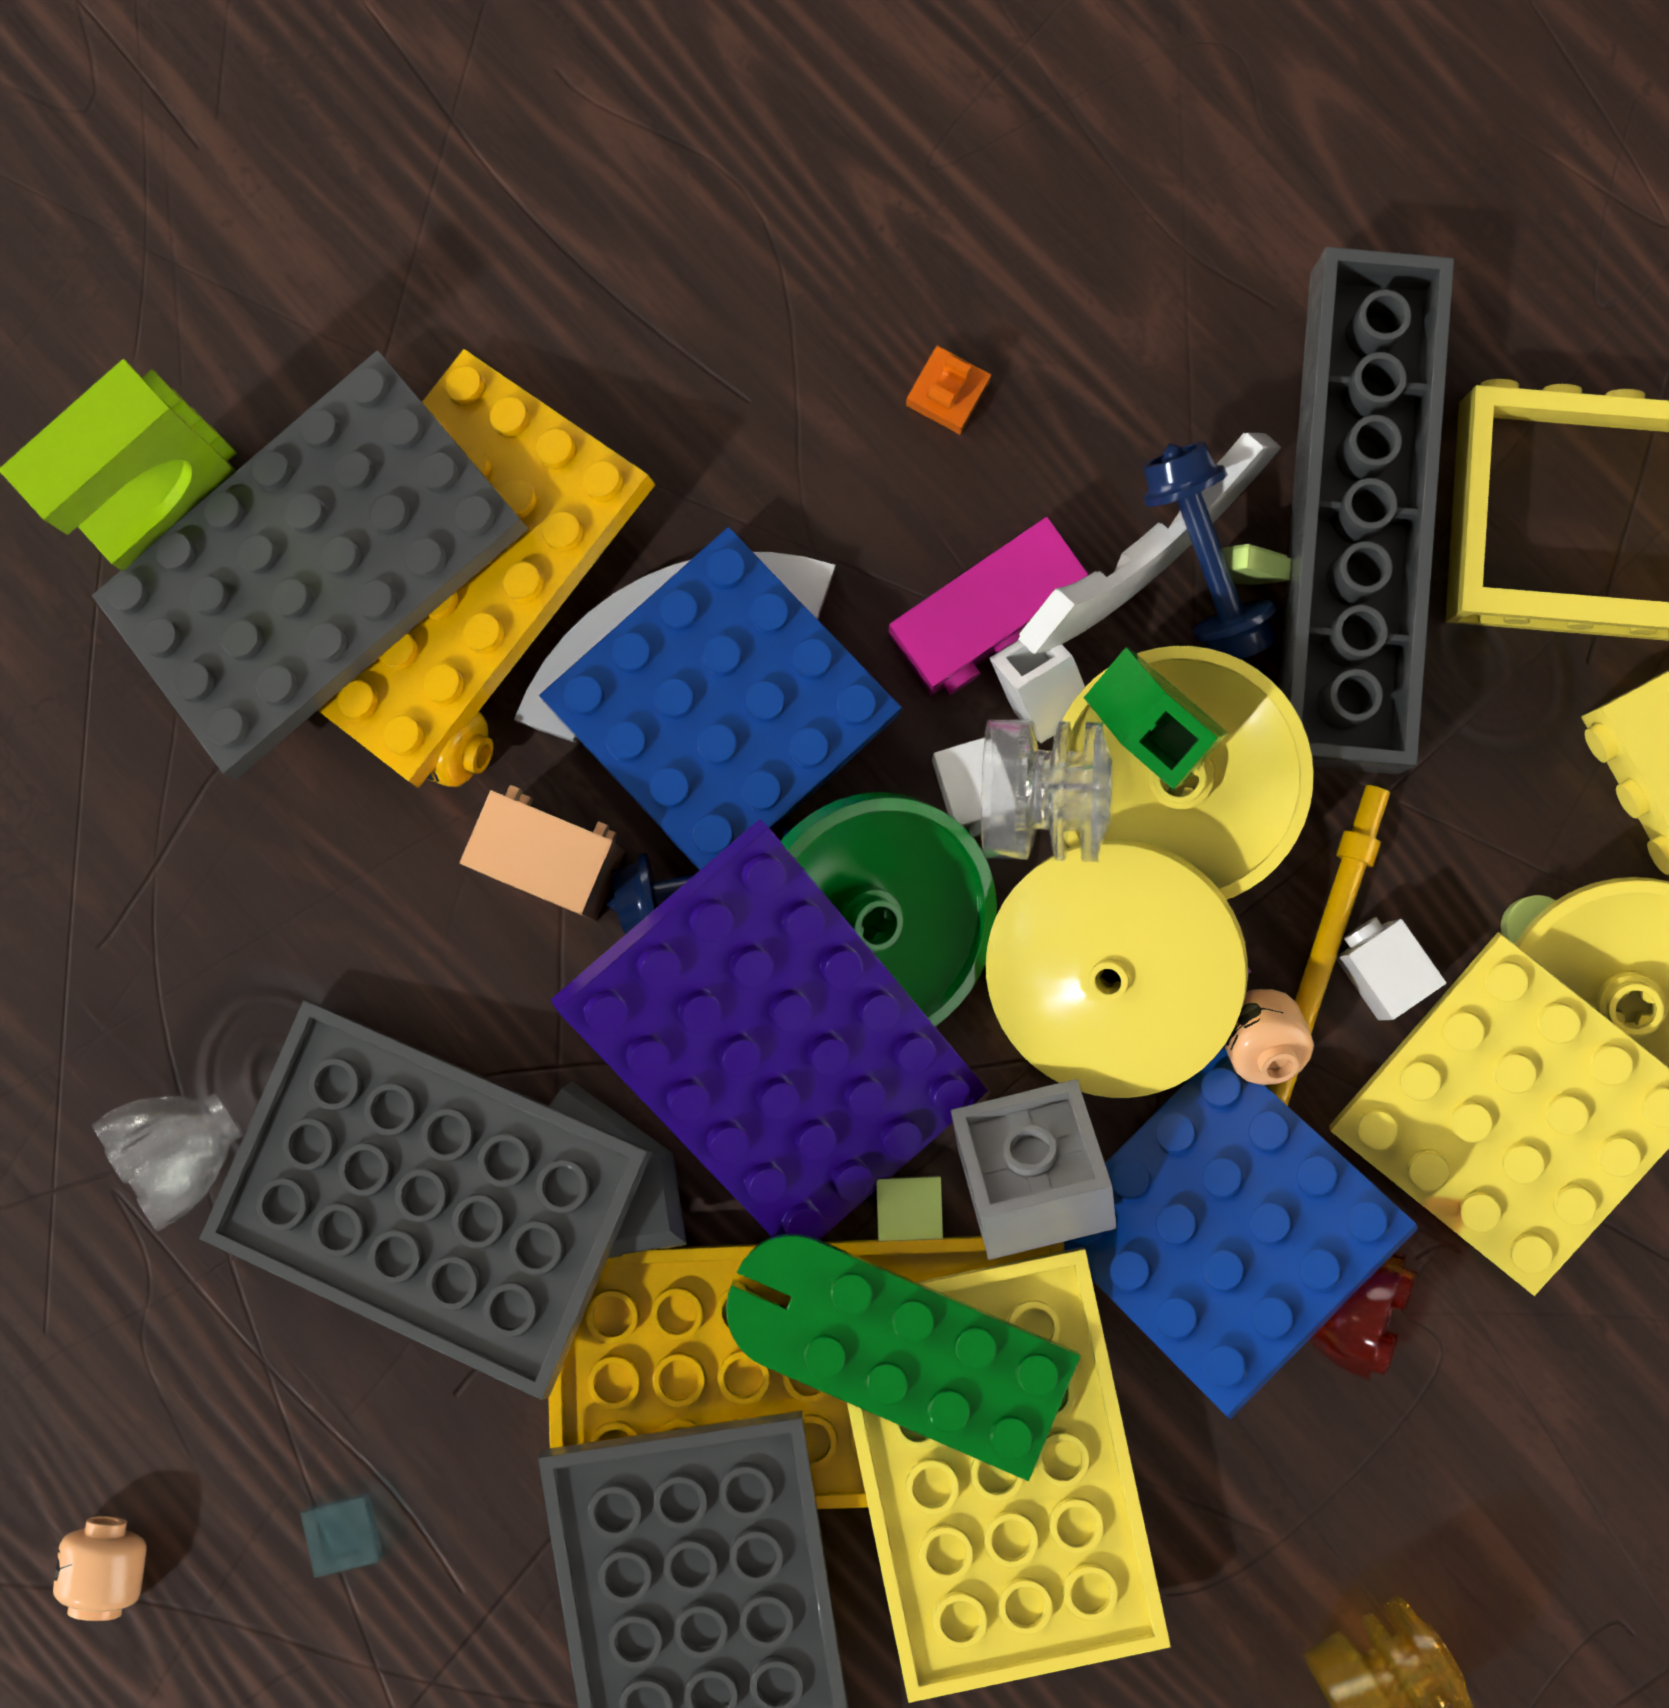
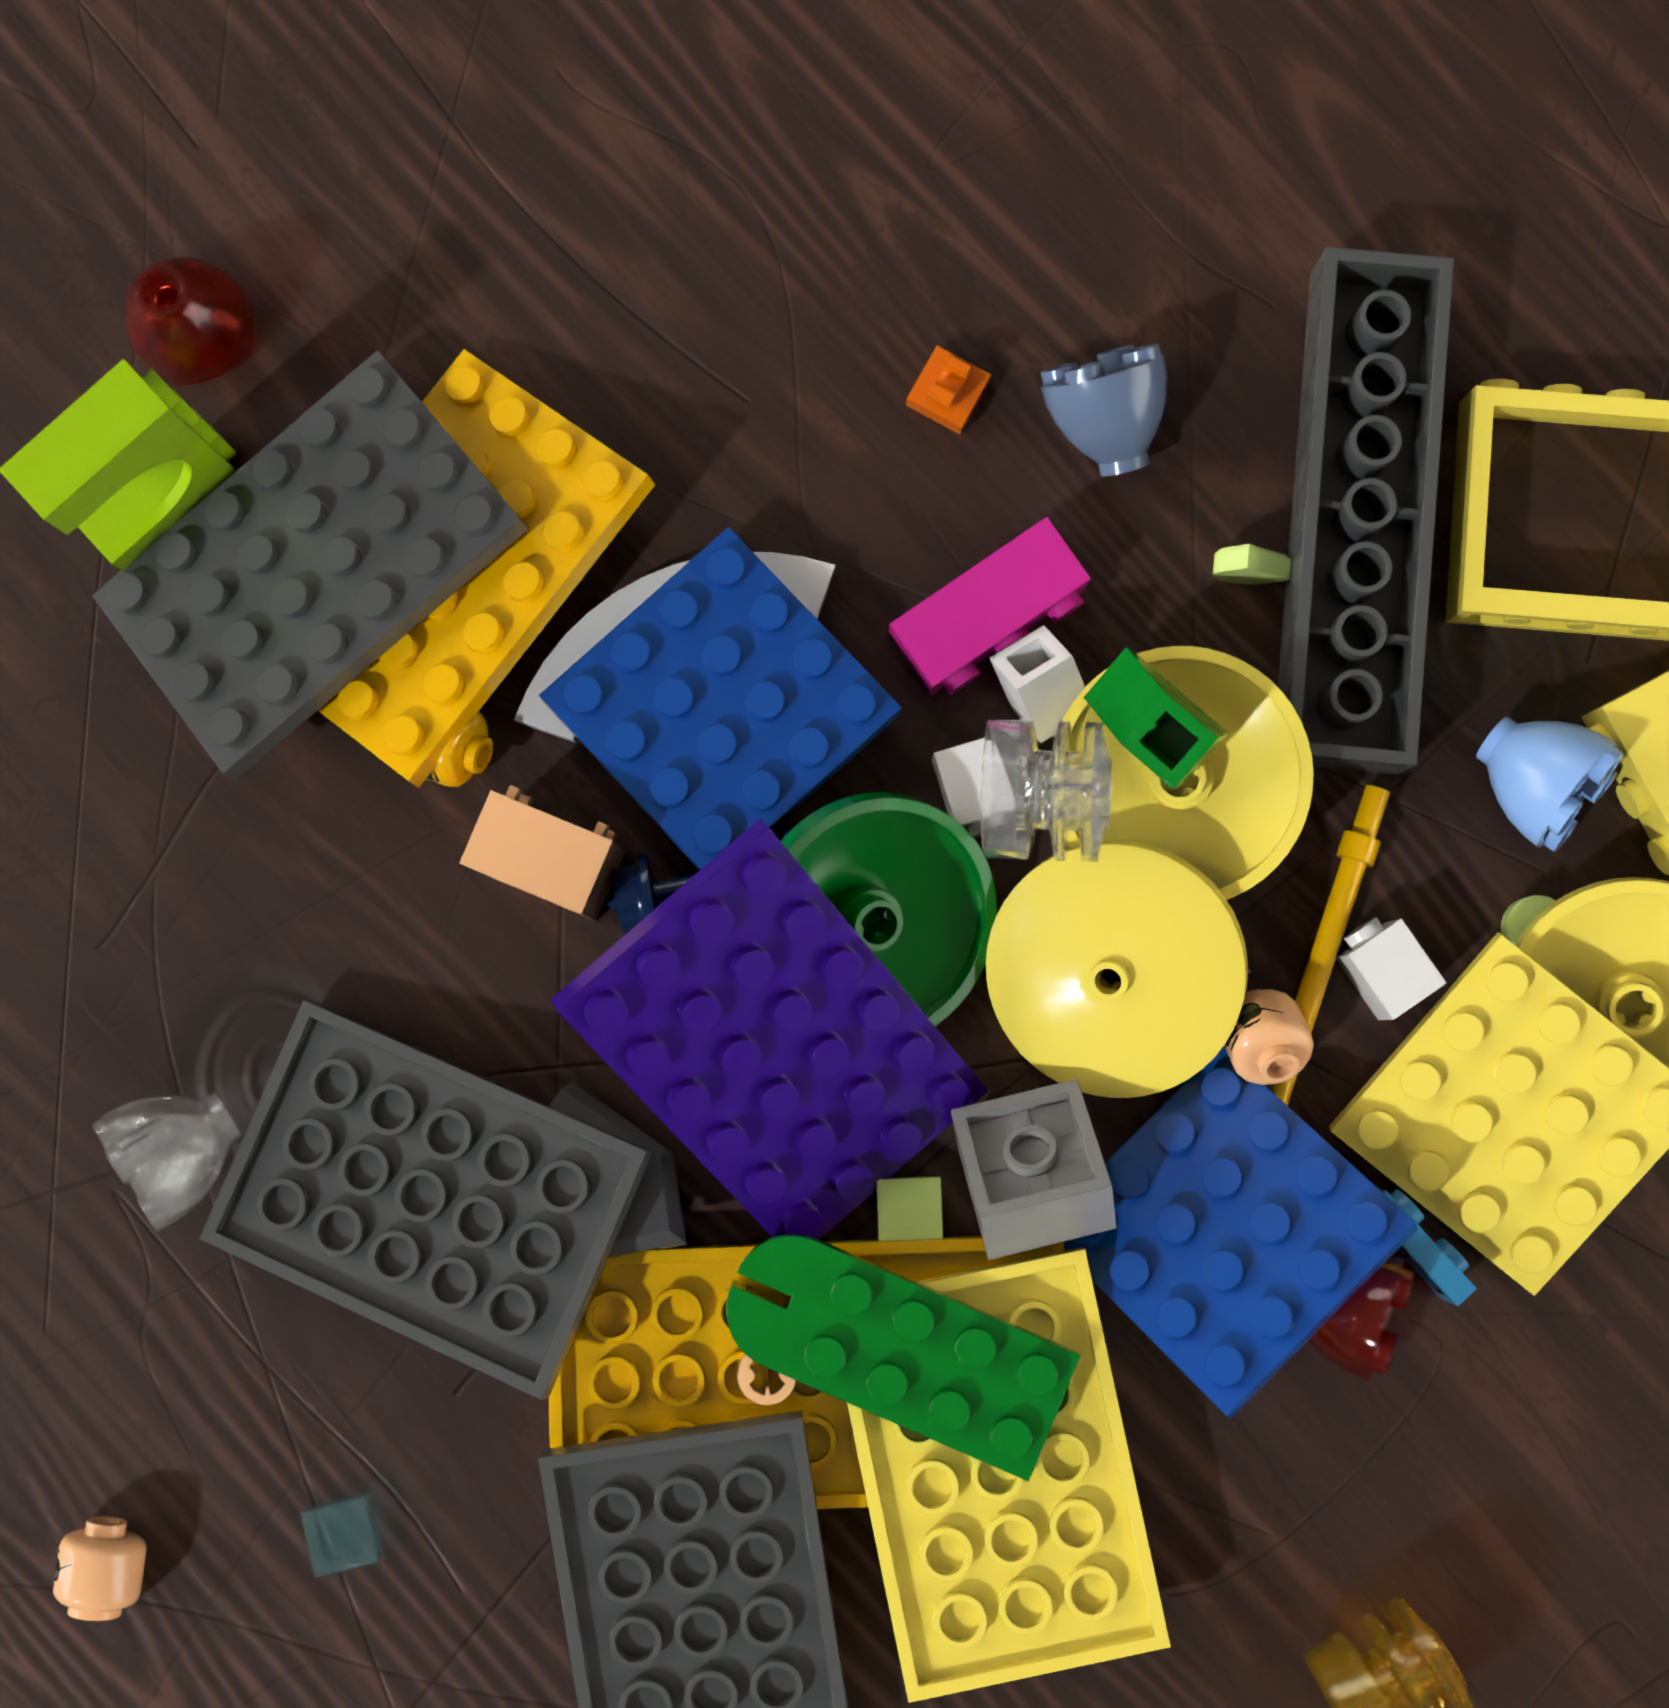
white tile [1018,433,1282,654] -> none
dark blue piece [1142,442,1276,661] -> none
none -> clear red piece [123,256,254,386]
none -> light nougat bush [737,1354,796,1406]
none -> sand blue piece [1040,343,1167,477]
none -> dark azure plate [1378,1188,1477,1306]
none -> light blue piece [1476,716,1624,852]

